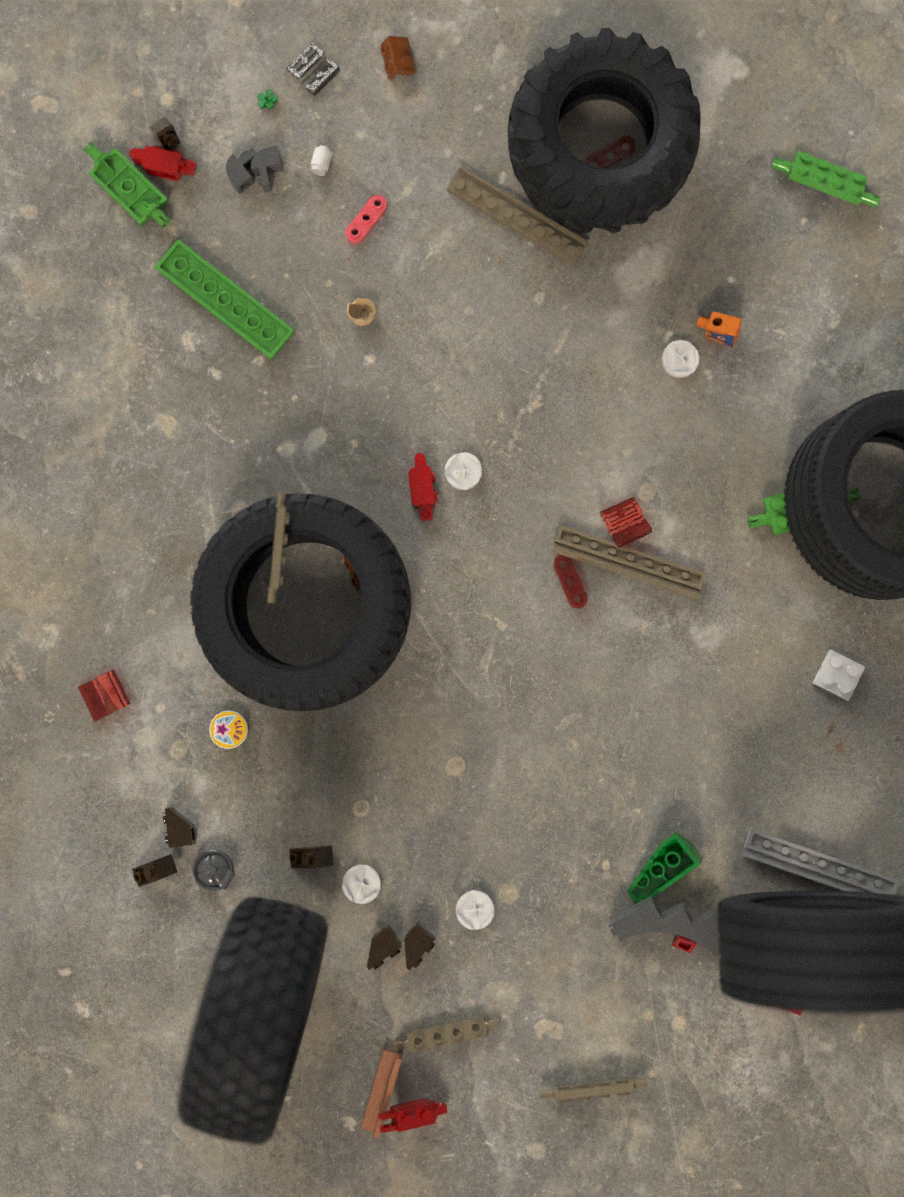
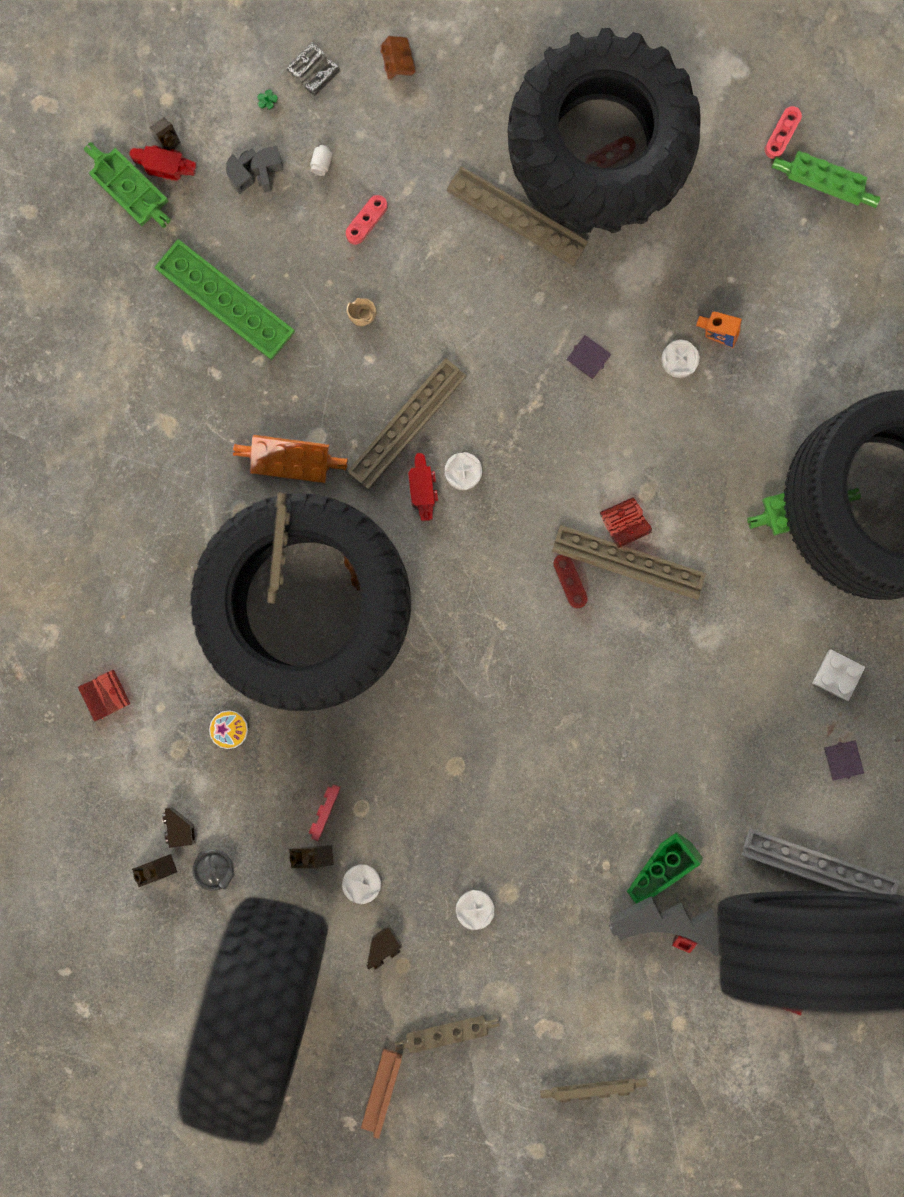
red hinge [378,1099,447,1133] -> none
dark brown slope [404,922,435,971] -> none
none -> orange plate [233,435,348,483]
none -> coral plate [309,784,341,841]
none -> dark tan plate [347,358,467,490]
none -> clear purple piece [566,335,611,379]
none -> coral plate [765,106,802,159]
none -> clear purple piece [824,740,864,781]

